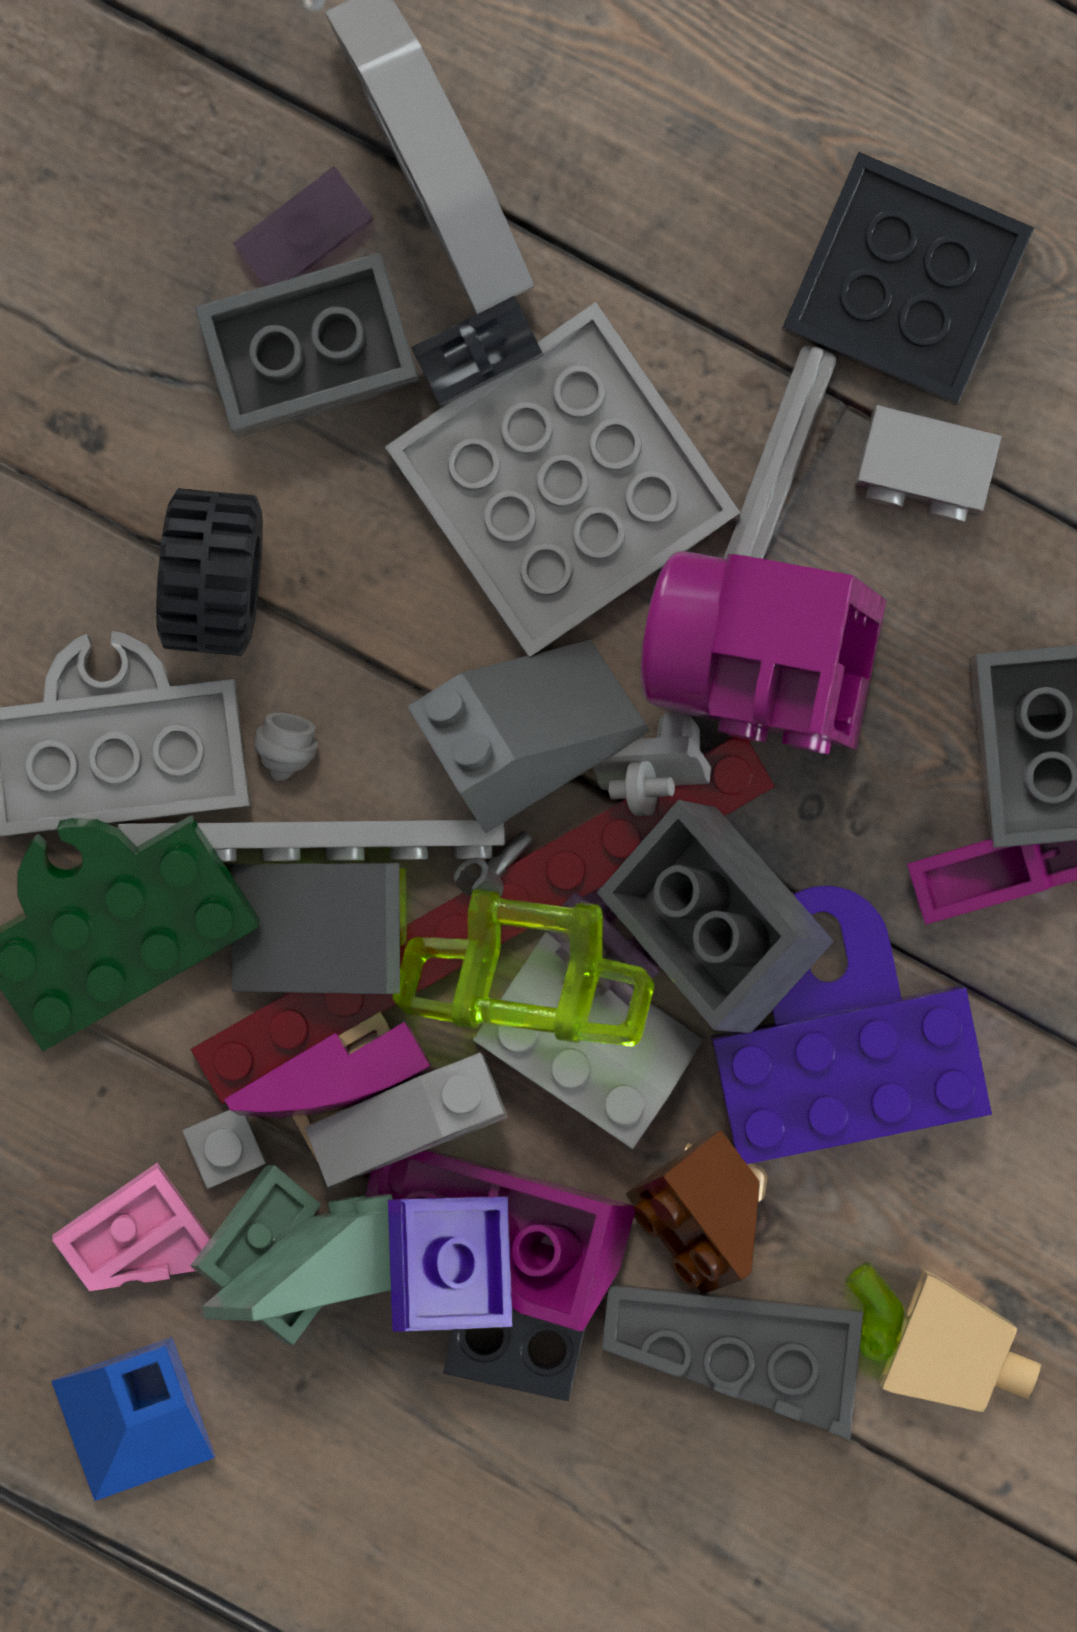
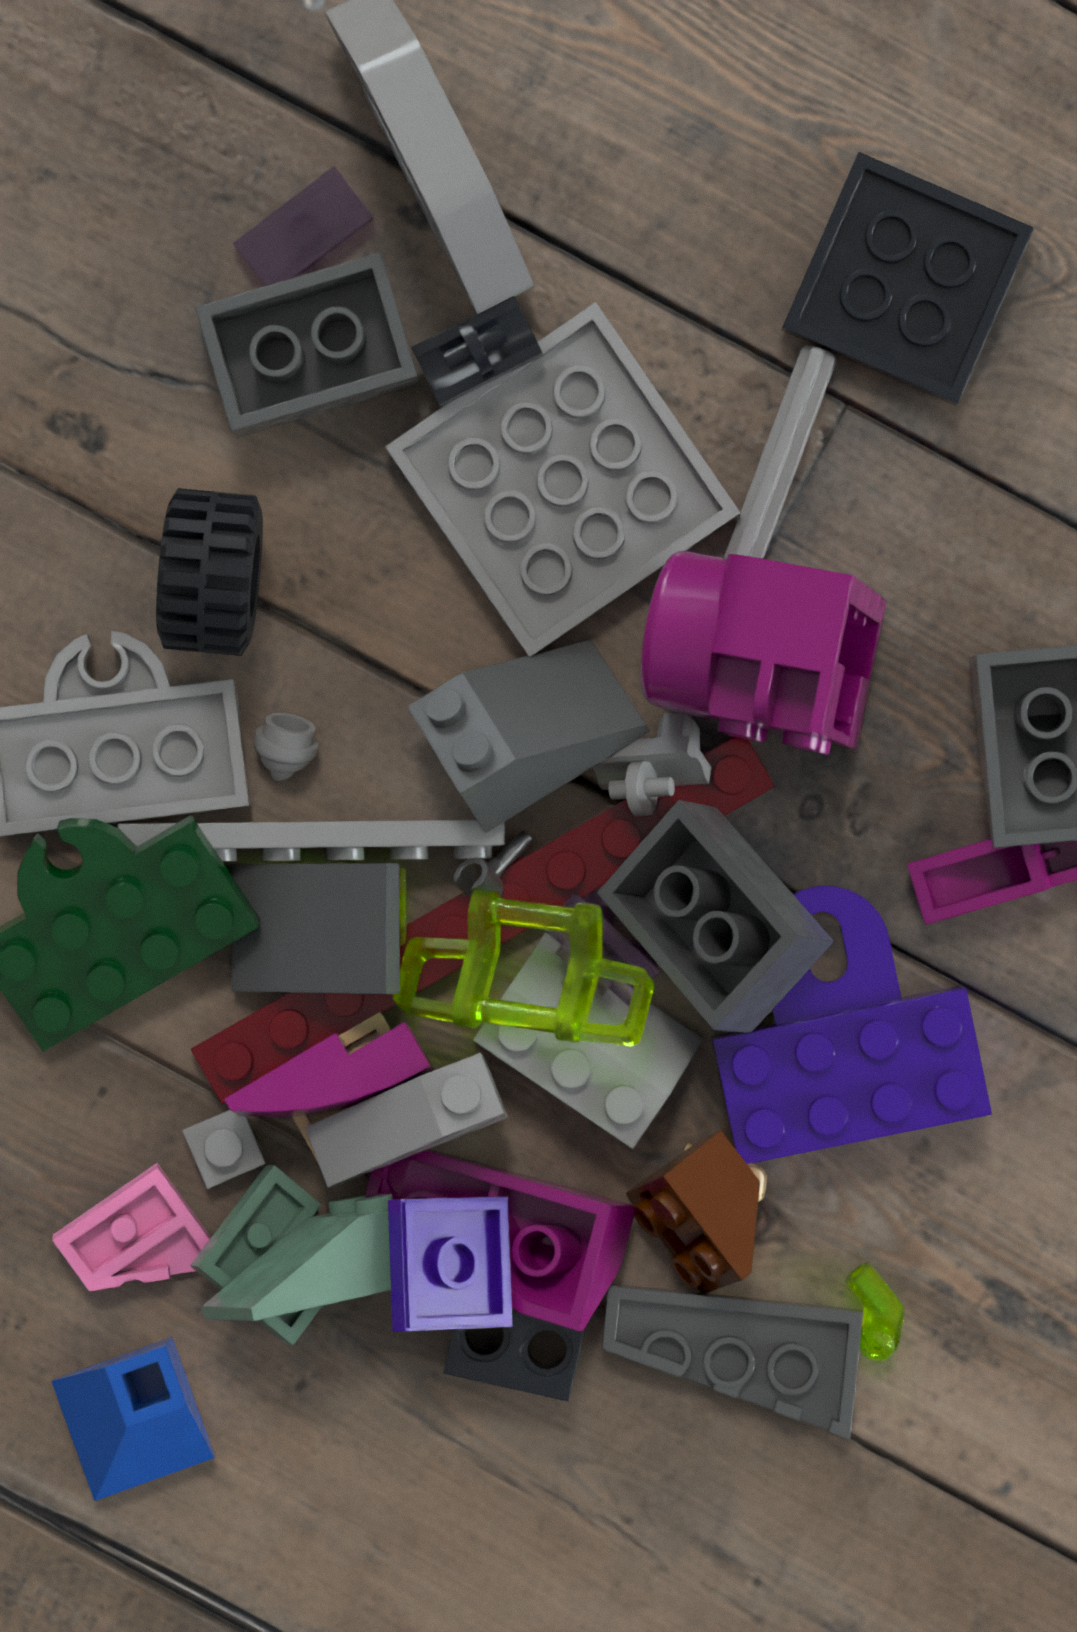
light grey brick [854,405,1002,523] -> none
tan torso [878,1269,1041,1412] -> none

